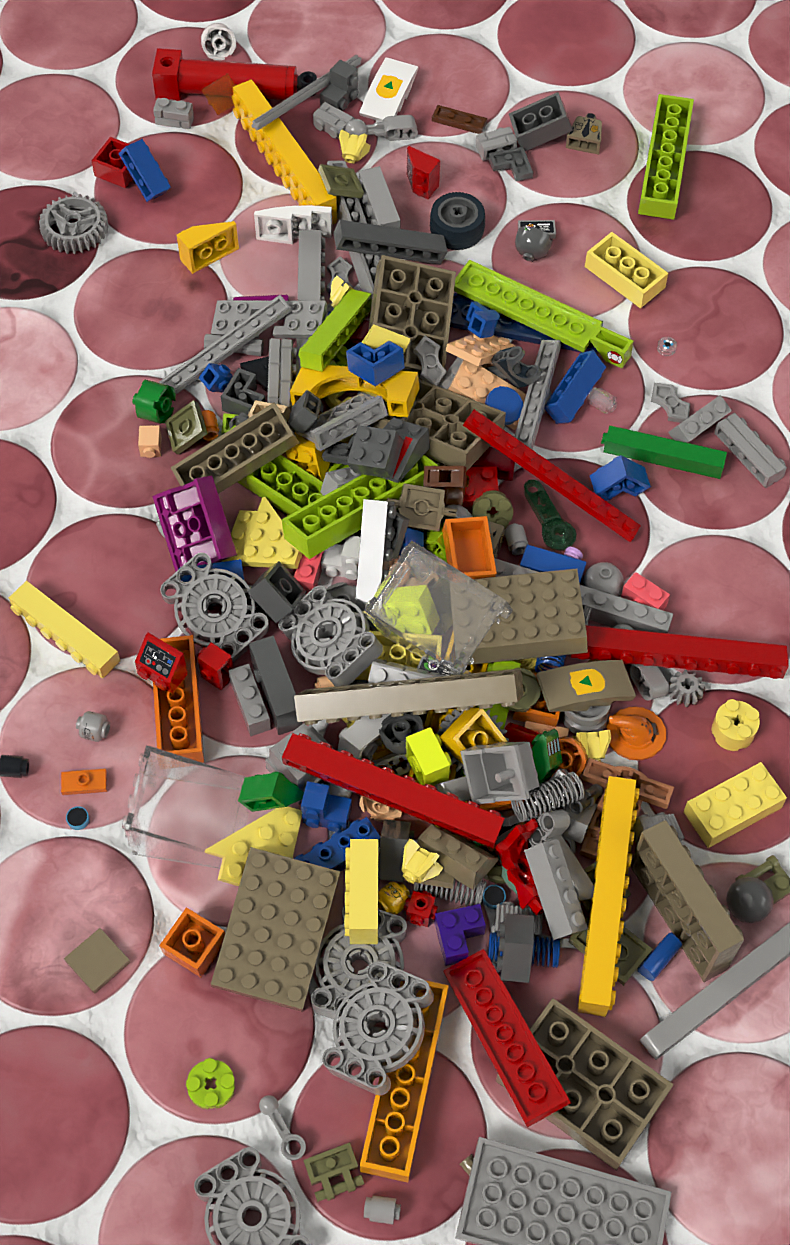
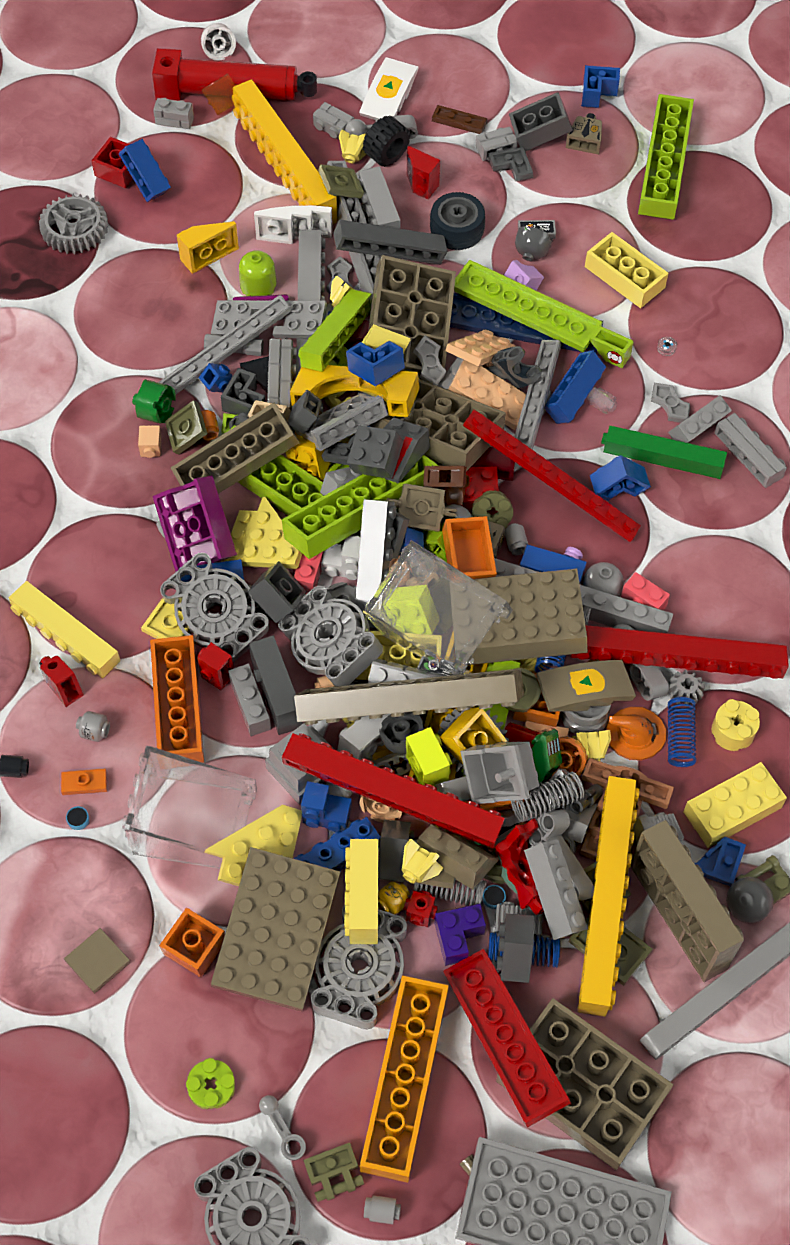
red slope [135,632,188,693] -> none
green slope [238,772,304,812] -> none
light grey axle [252,55,362,130] -> none
dark grey brick [320,60,359,111] -> none
light grey piece [322,961,434,1096] -> none
blue brick [466,301,500,338] -> none
blue tile [485,386,523,425] -> none
clear green beam [523,479,577,551] -> none
blue brick [638,933,682,981] -> none
none -> red torso [39,656,84,707]
none -> light yellow tile [141,598,190,639]
none -> lime cylinder [239,250,277,296]
none -> black tyre [363,115,411,167]
none -> lavender brick [504,260,544,290]
none -> blue brick [581,65,620,108]
none -> blue piece [667,697,697,767]
none -> blue wing [694,837,746,887]

